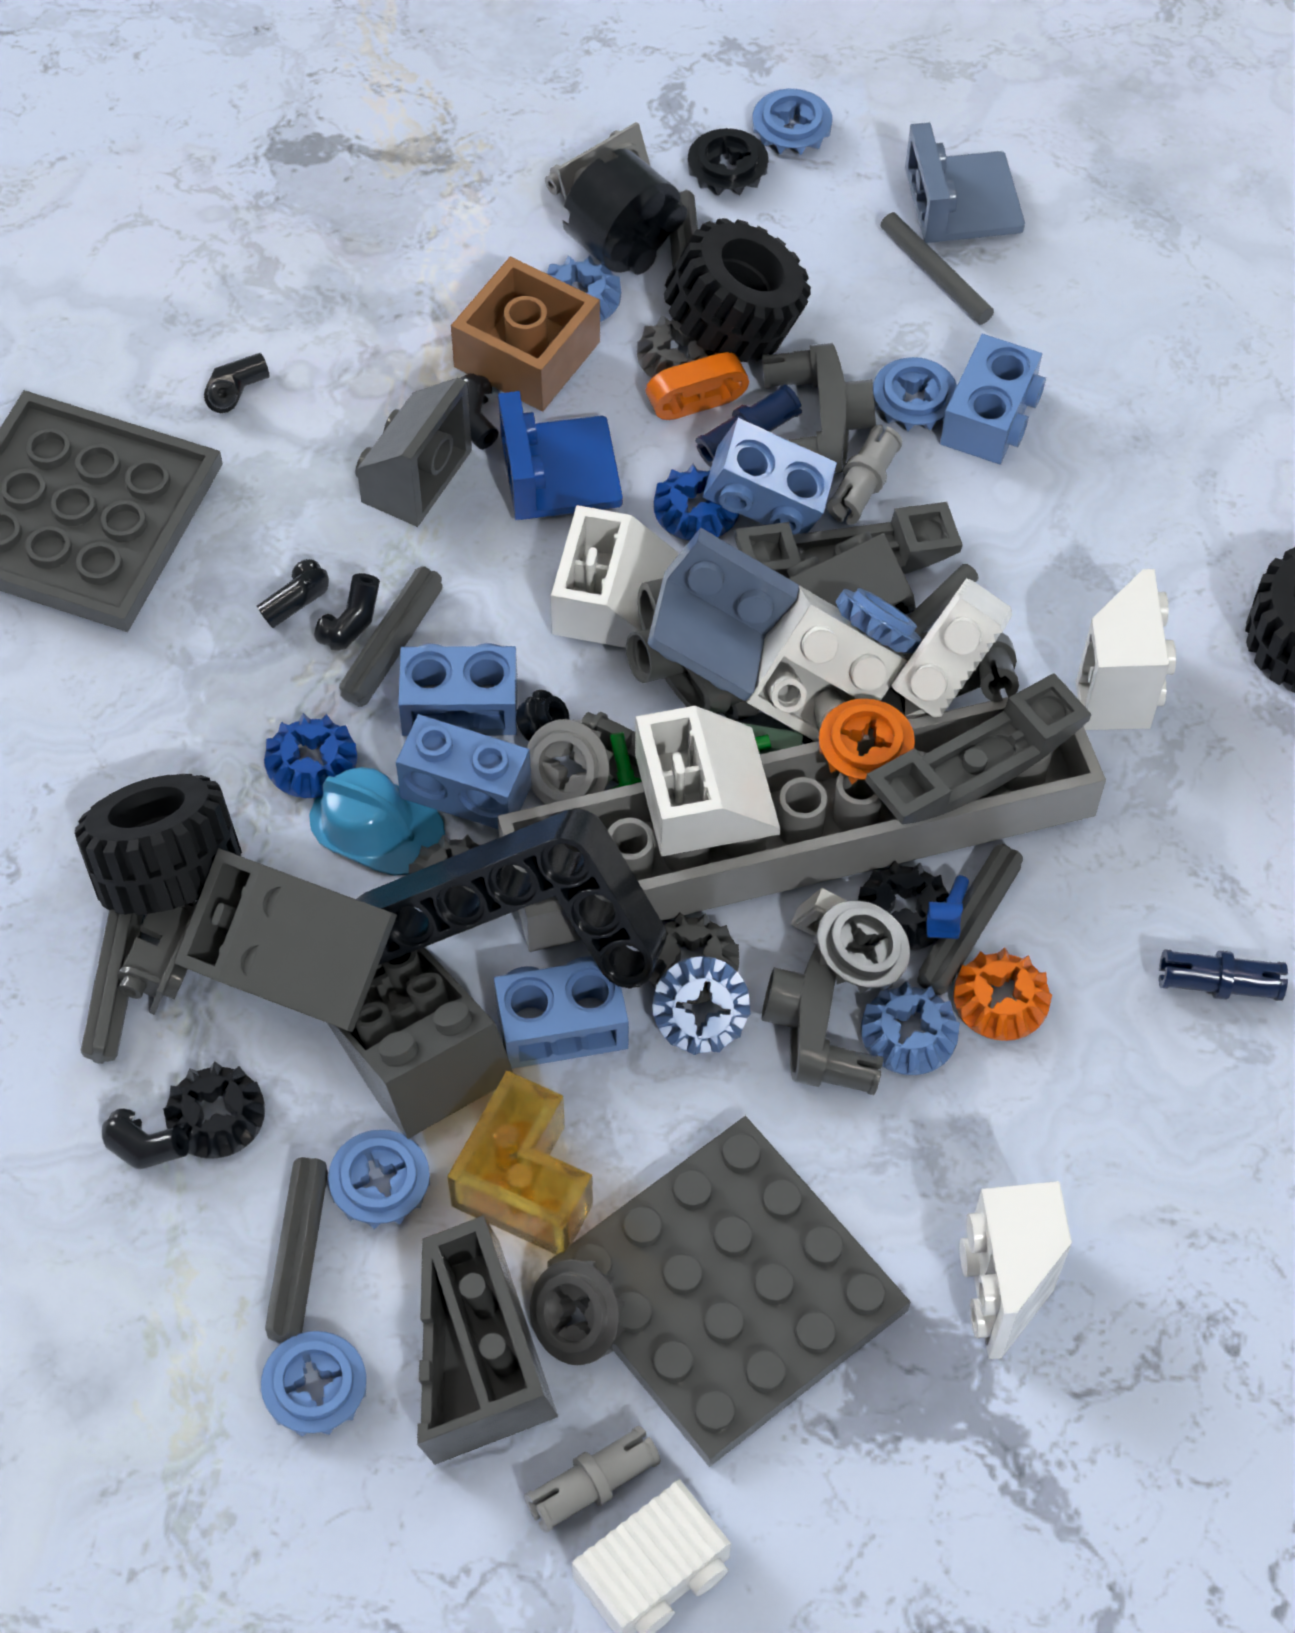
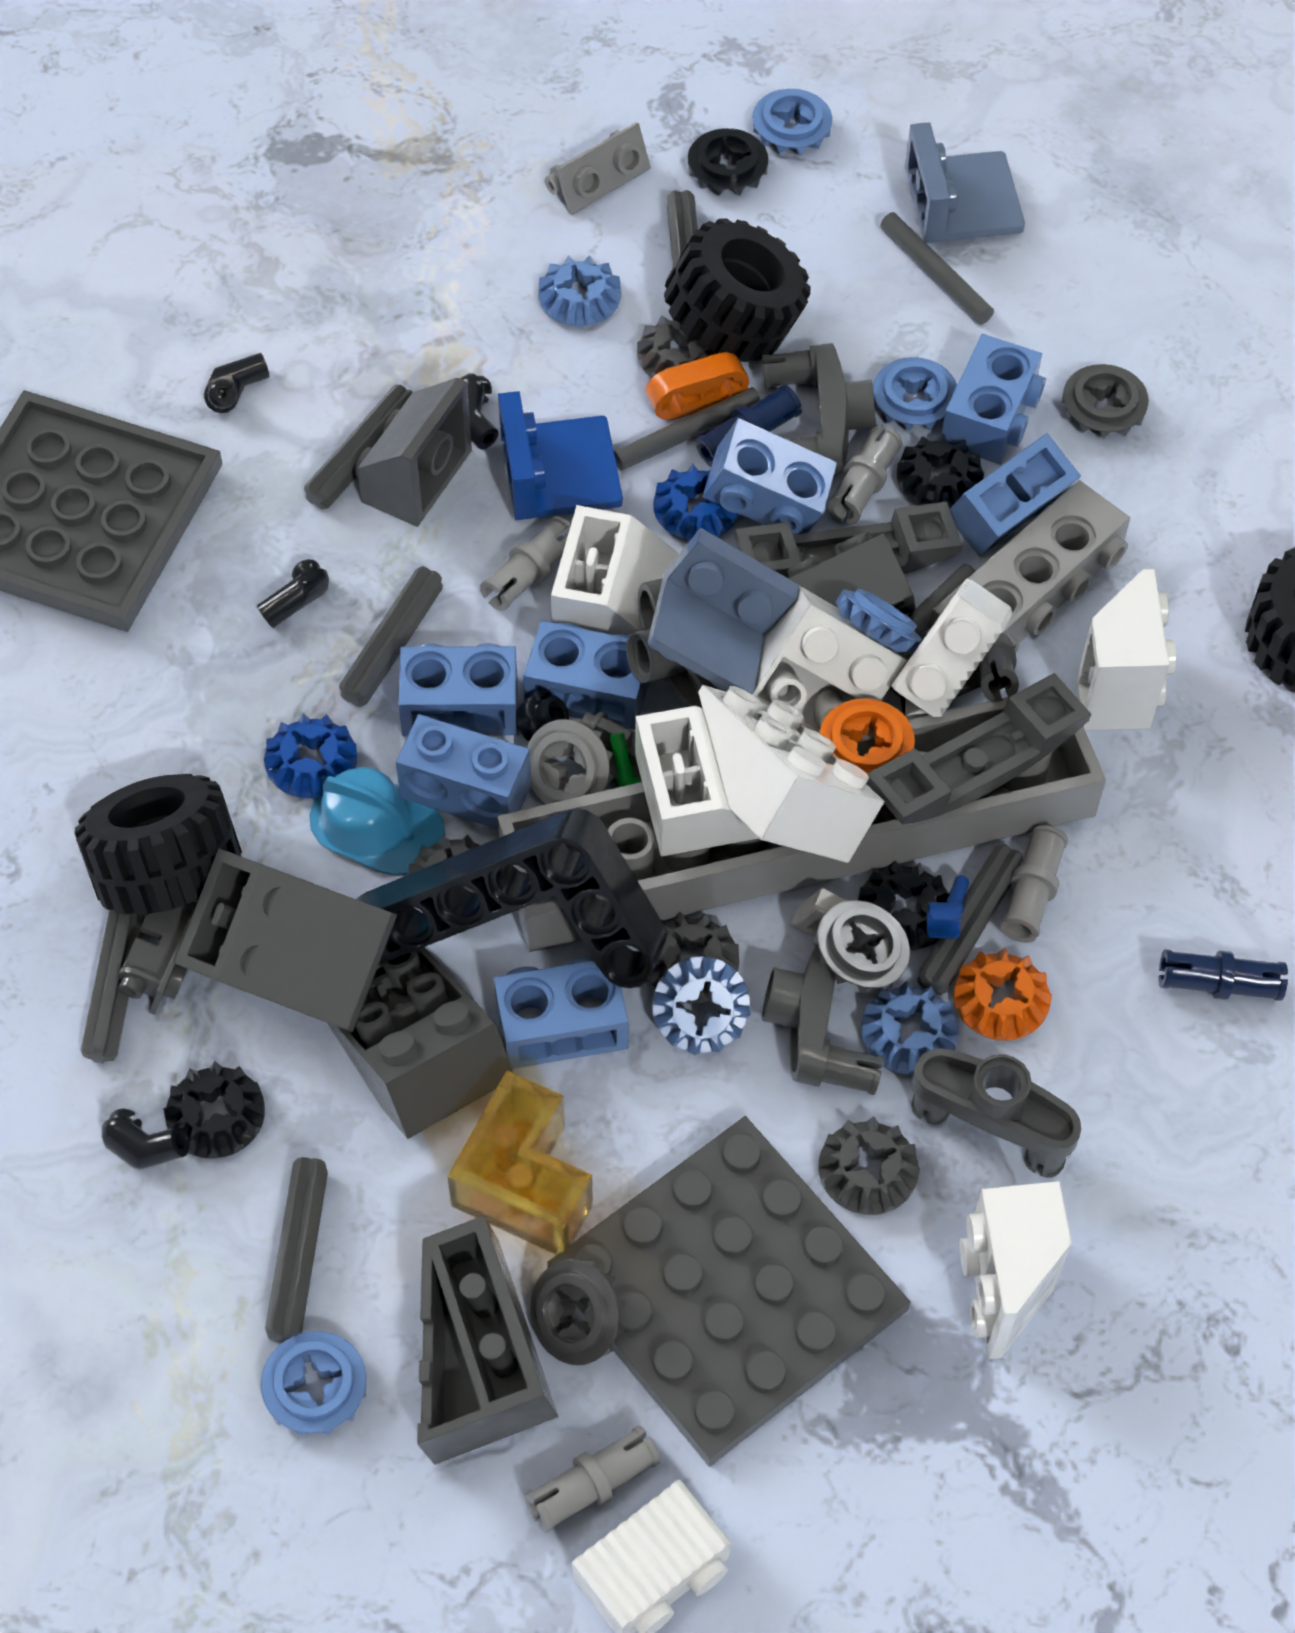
black arm [314,573,380,650] -> none
medium blue gear [328,1130,430,1229] -> none
medium nougat brick [451,256,600,412] -> none
black brick [562,149,687,275] -> none
none -> dark grey axle [304,385,413,510]
none -> light grey pin [480,516,571,611]
none -> medium blue brick [523,620,649,730]
none -> dark grey bar [614,387,761,471]
none -> white slope [698,685,885,863]
none -> dark grey gear [818,1116,920,1215]
none -> black gear [896,434,984,509]
none -> dark grey connector [911,1048,1082,1178]
none -> light grey brick [929,480,1131,653]
none -> medium blue brick [950,433,1081,557]
none -> light grey pin [1001,825,1068,943]
none -> dark grey gear [1061,364,1149,439]

